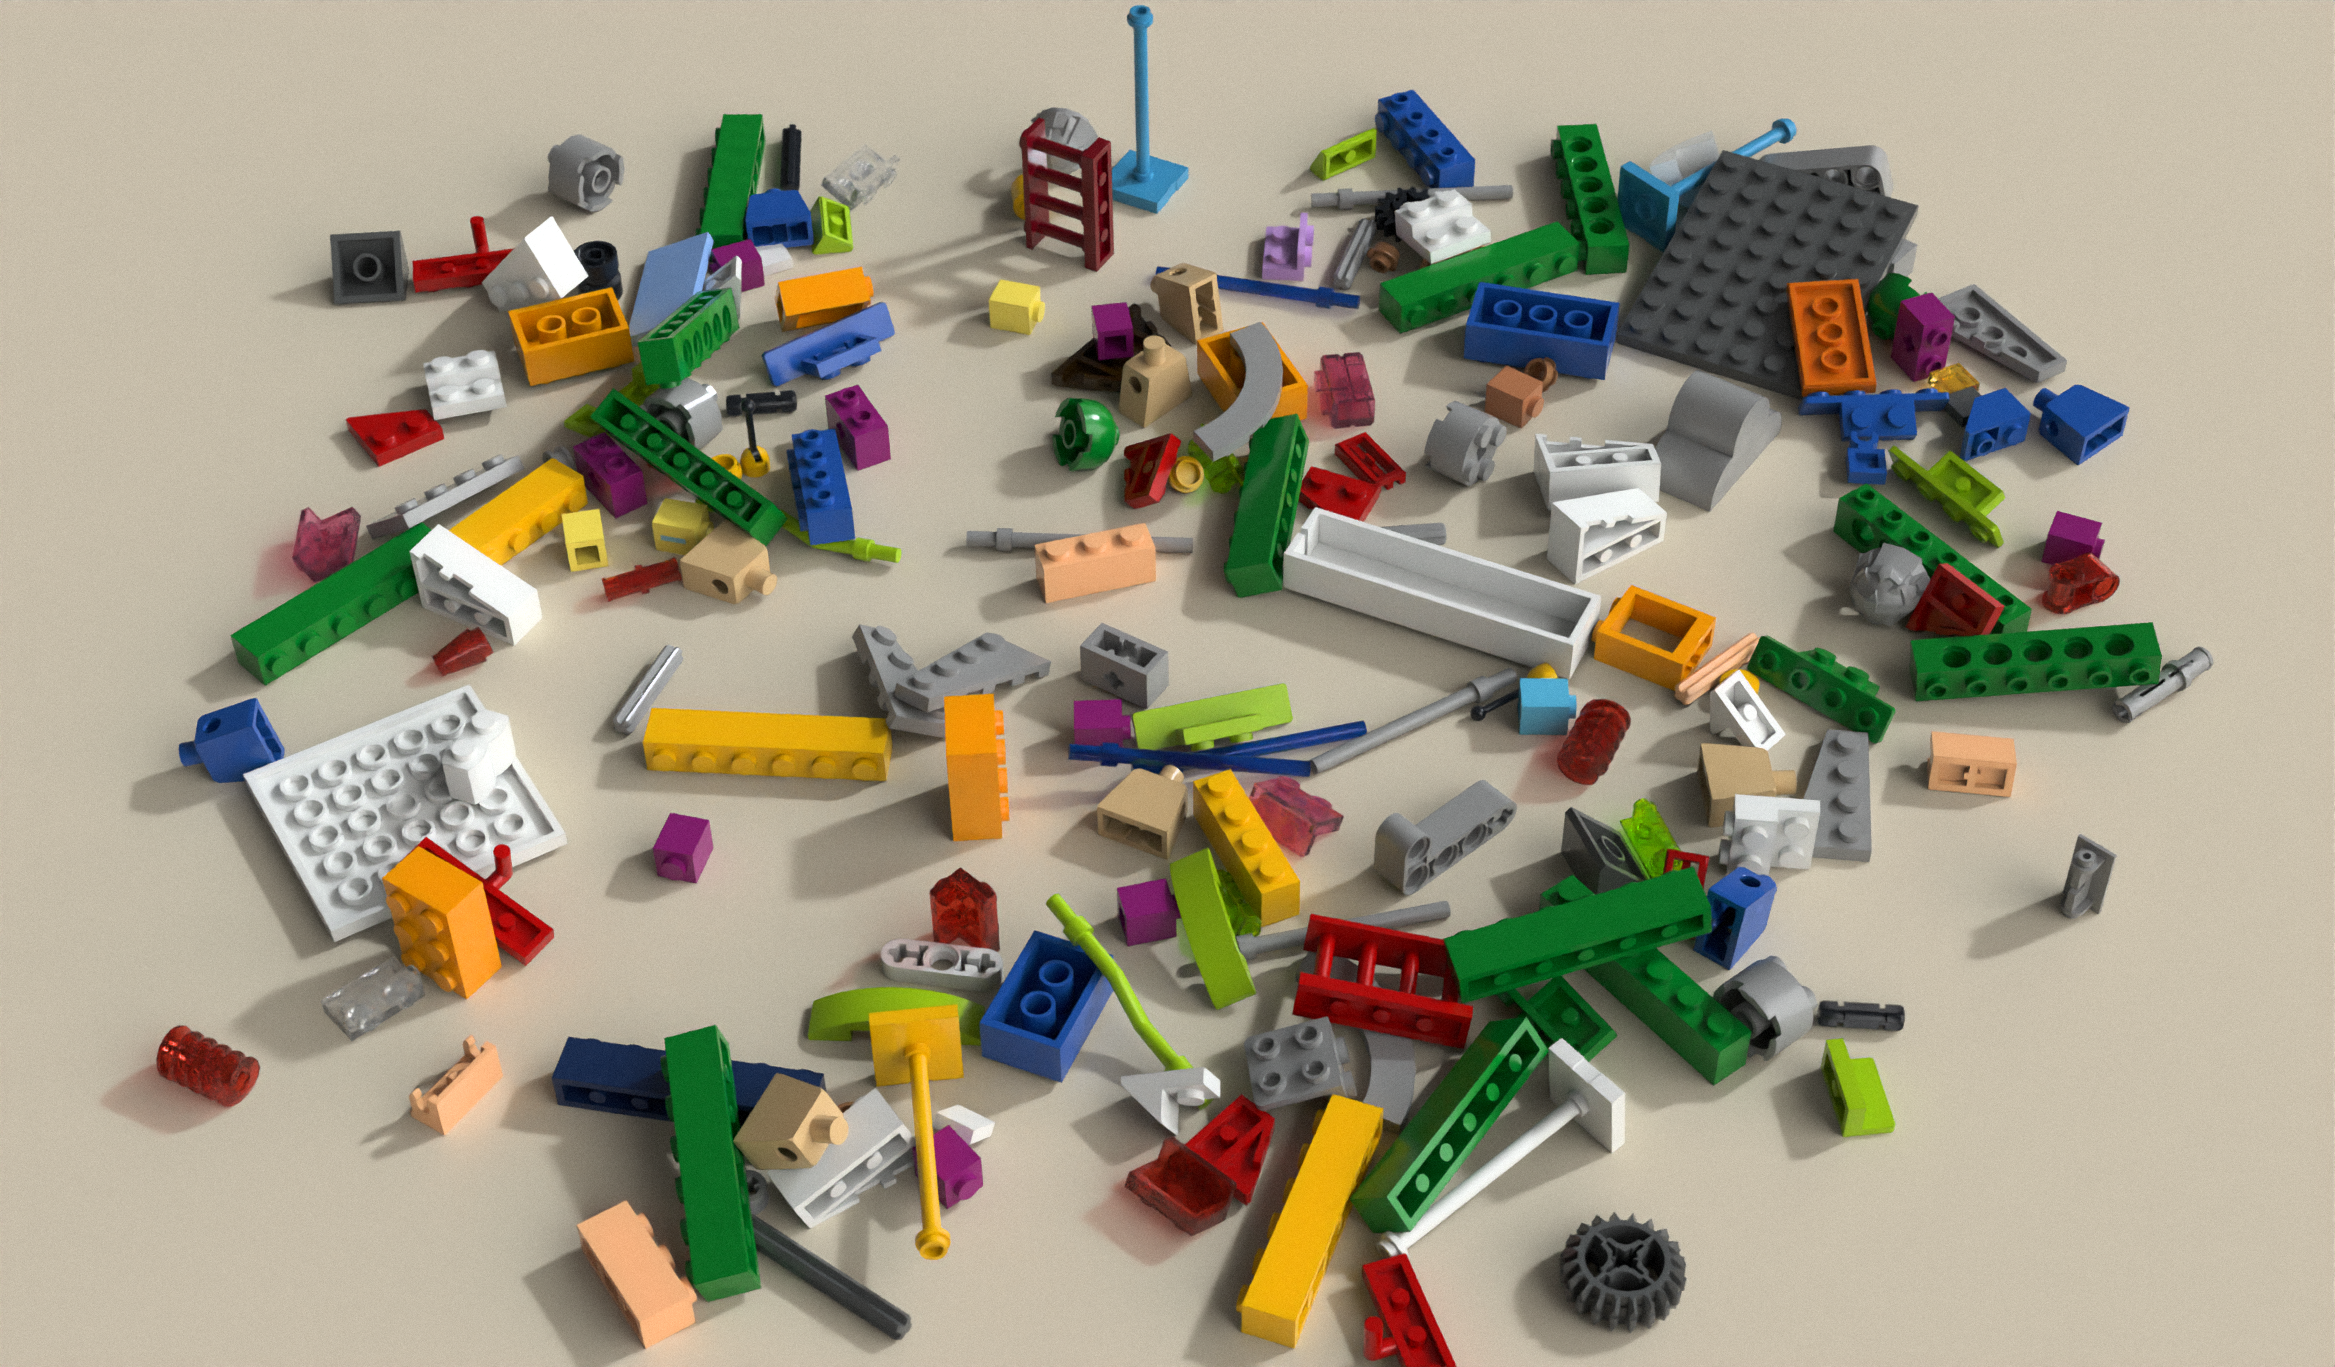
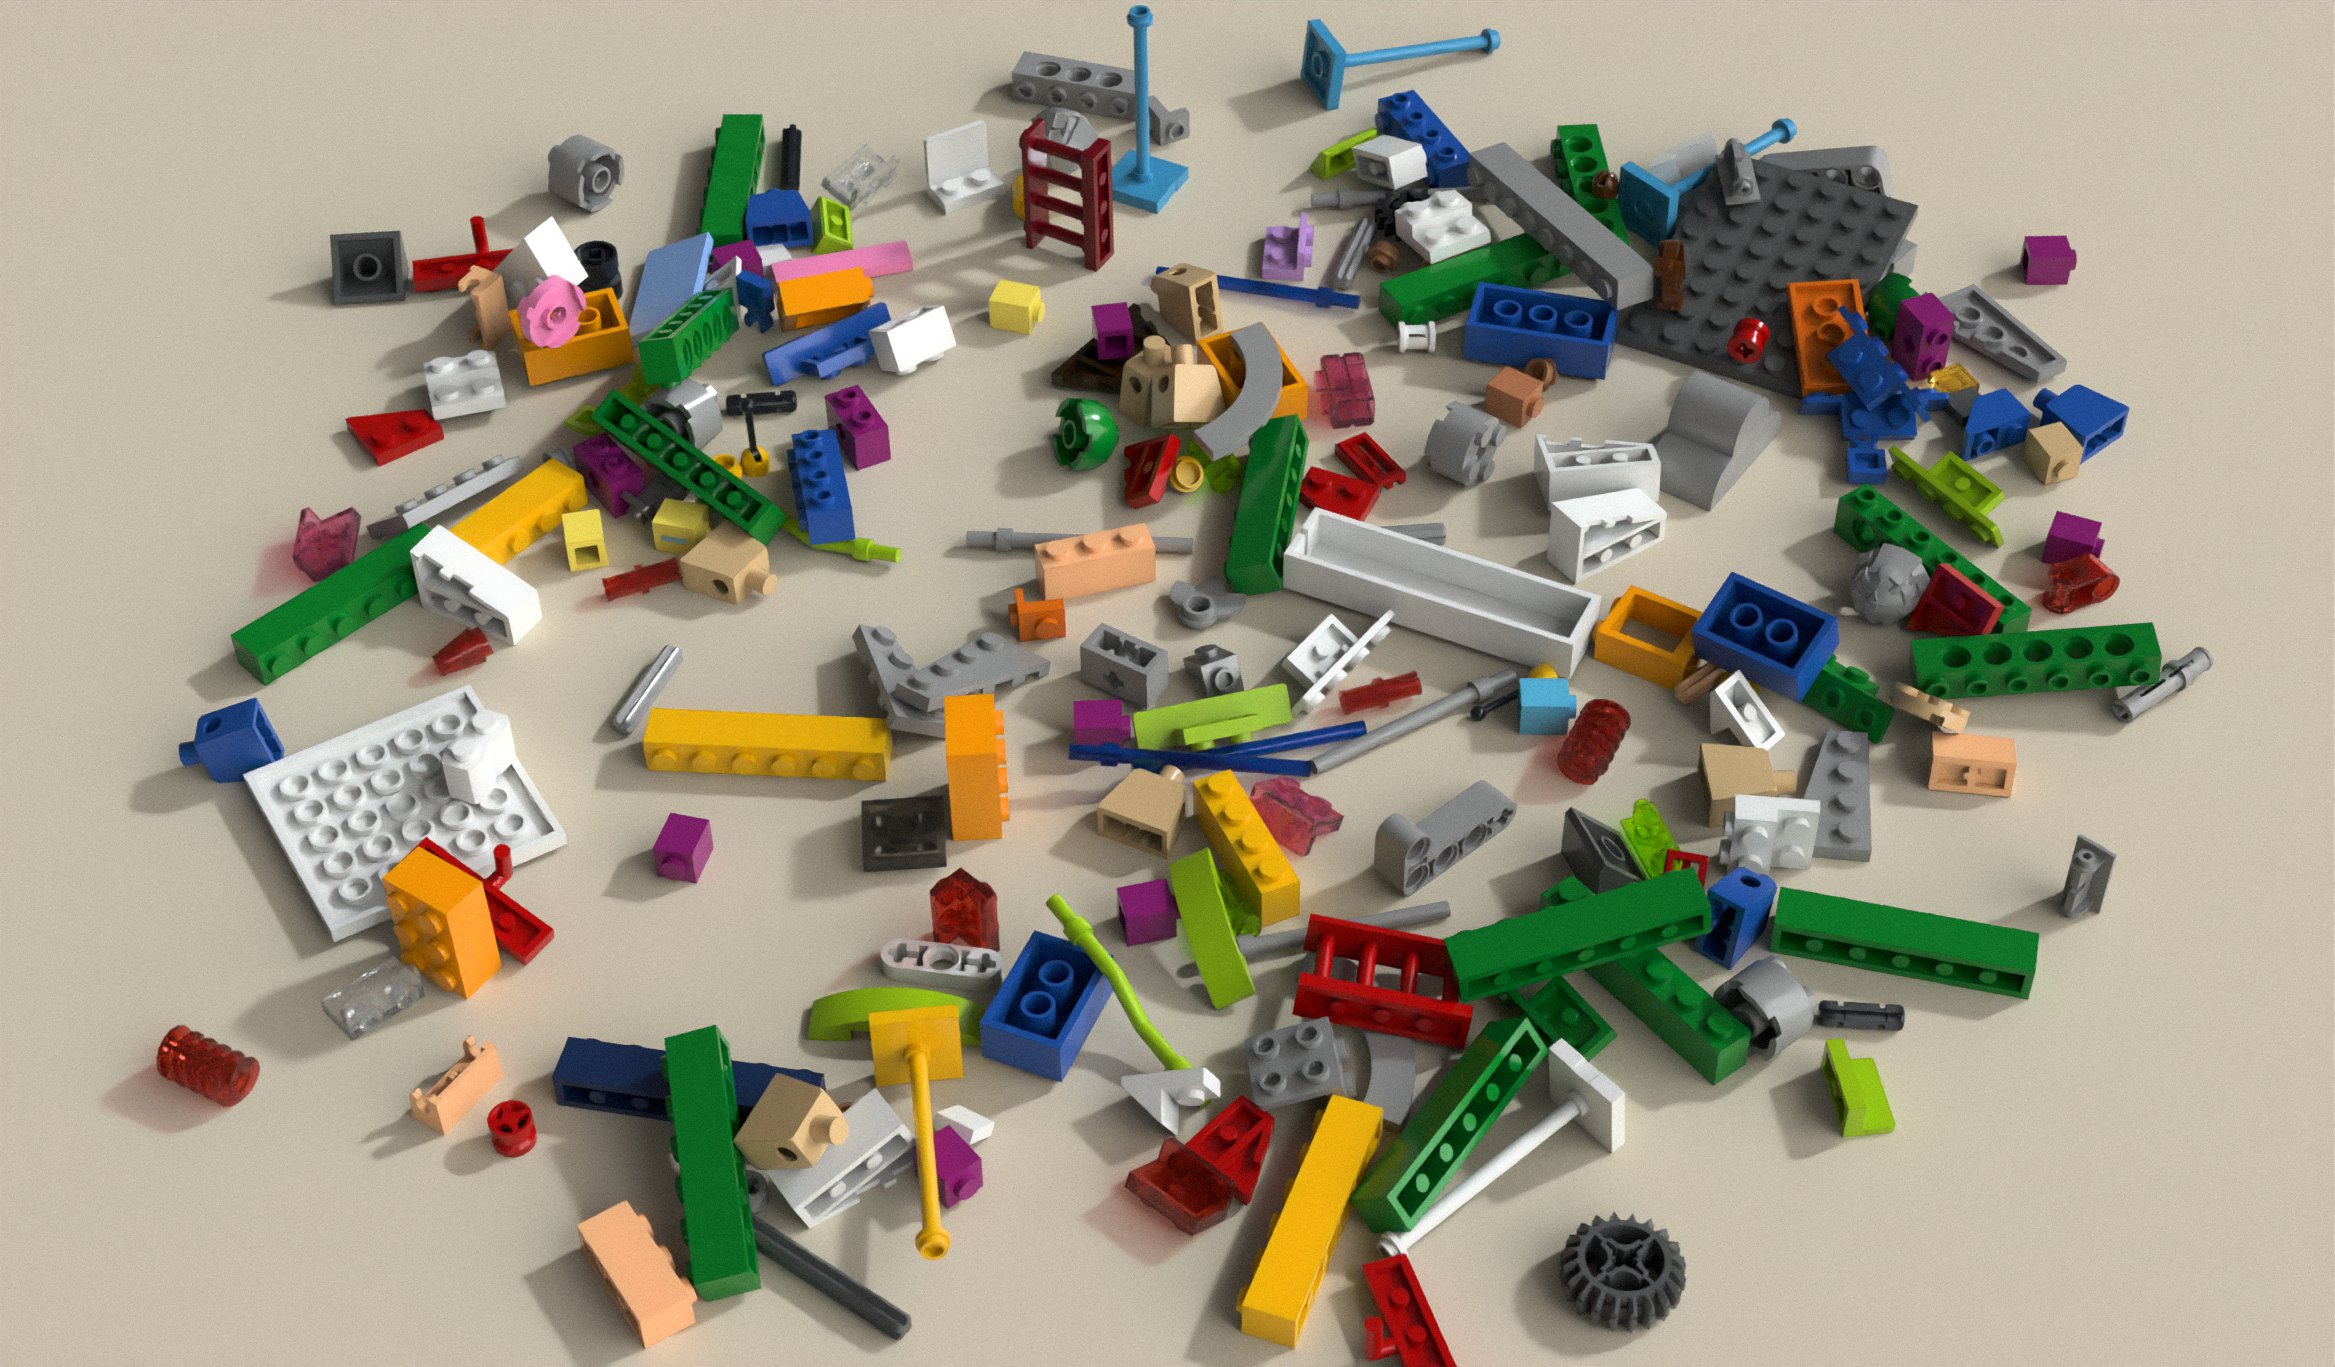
none -> light nougat hinge [458,265,512,352]
none -> red wheel [487,1100,537,1157]
none -> bright pink plate [517,274,586,349]
none -> flat silver bracket [621,471,688,525]
none -> blue plate [735,269,775,334]
none -> bright pink tile [771,240,913,288]
none -> clear smoke plate [862,795,947,872]
none -> white brick [868,304,956,375]
none -> white bracket [923,120,1005,215]
none -> orange bracket [1008,588,1066,642]
none -> light grey brick [1012,51,1135,121]
none -> light grey bracket [1149,95,1190,146]
none -> tan torso [1151,344,1226,429]
none -> light grey plate [1170,575,1247,629]
none -> flat silver bracket [1183,644,1244,698]
none -> white bracket [1281,609,1395,719]
none -> dark azure tile [1300,19,1500,110]
none -> clear red pin [1339,671,1422,715]
none -> white brick [1352,134,1427,190]
none -> white bush [1397,321,1436,353]
none -> light grey brick [1467,142,1654,310]
none -> reddish brown hinge [1591,169,1619,200]
none -> reddish brown plate [1655,239,1686,311]
none -> blue brick [1691,572,1840,703]
none -> light grey hinge [1715,138,1761,205]
none -> red wheel [1727,318,1770,364]
none -> green brick [1769,887,2039,1000]
none -> blue bracket [1826,305,1931,423]
none -> tan plate [1886,681,1970,734]
none -> magenta brick [2019,235,2077,285]
none -> tan brick [2022,422,2084,485]

